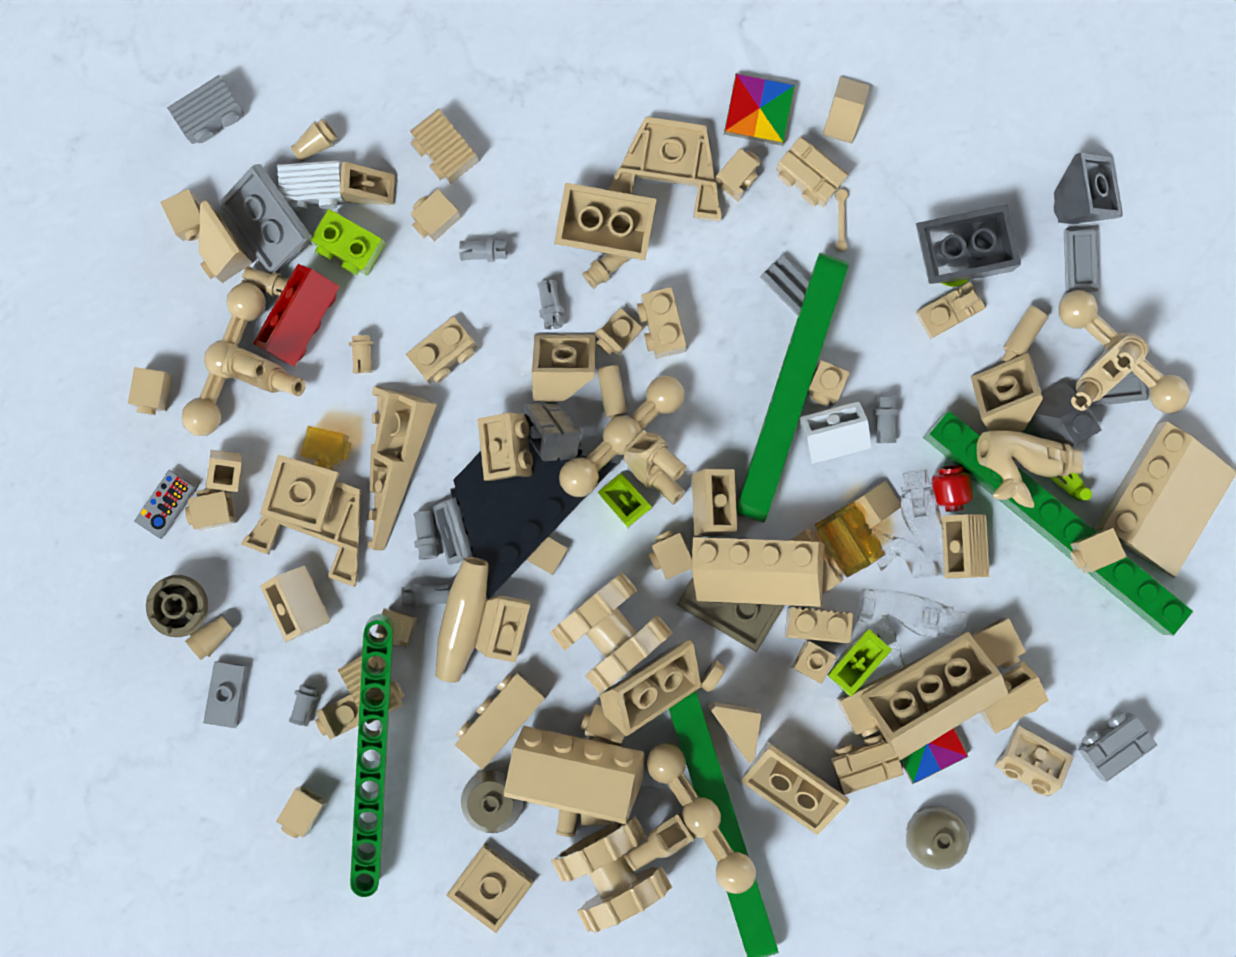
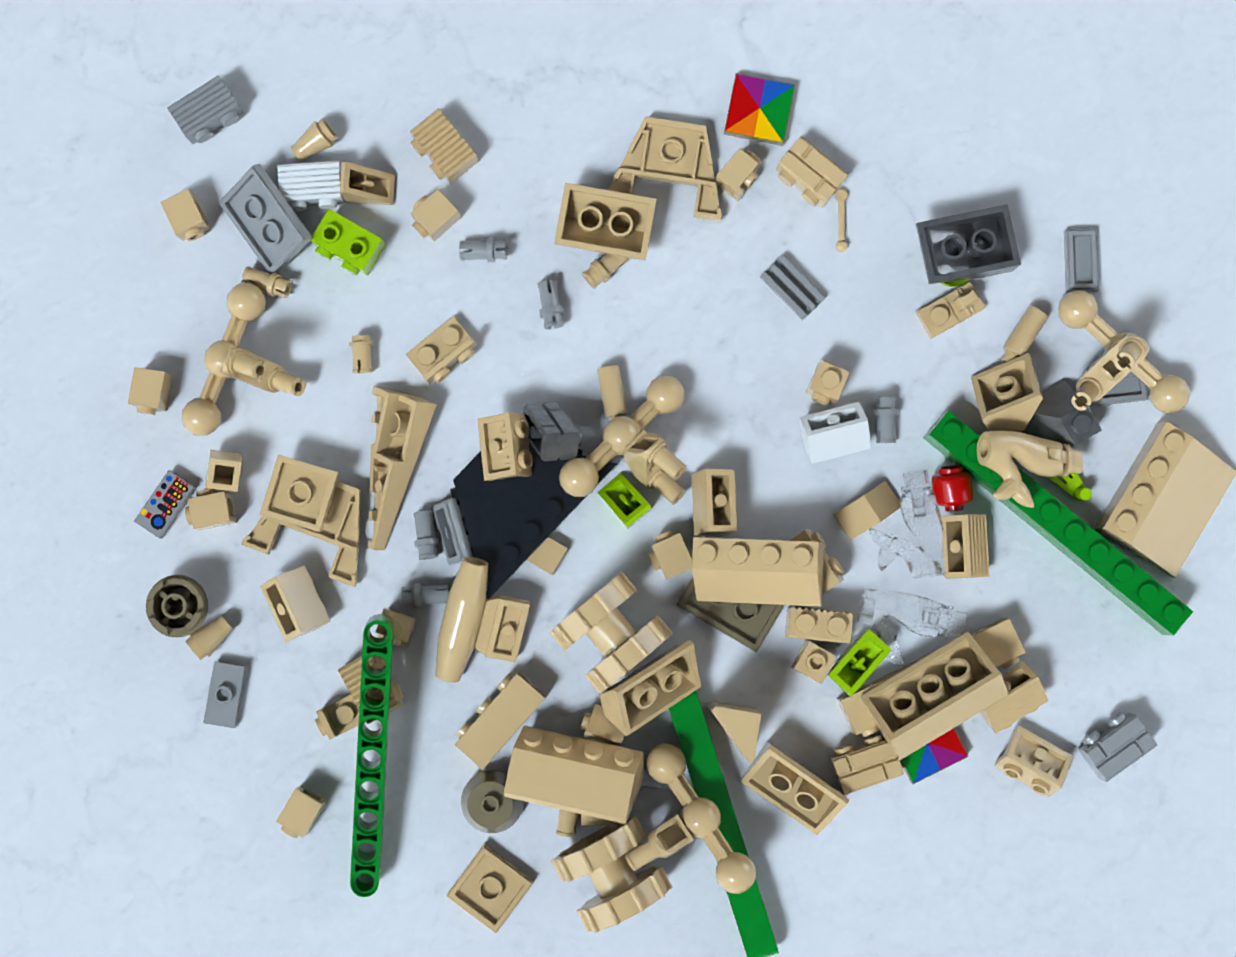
tan slope [199,200,253,283] -> none
red brick [253,264,340,367] -> none
light grey pin [289,685,319,726] -> none
clear yellow brick [301,426,351,470] -> none
tan slope [532,334,596,402] -> none
tan bracket [595,308,643,357] -> none
tan brick [637,287,686,359] -> none
tan tile [700,660,726,692] -> none
green beam [736,252,849,523] -> none
clear yellow brick [814,502,885,578] -> none
tan slope [823,77,869,144] -> none
dark tan cylinder [906,806,970,870] -> none
flat silver slope [1053,153,1122,224] -> none
tan brick [1070,528,1126,573] -> none

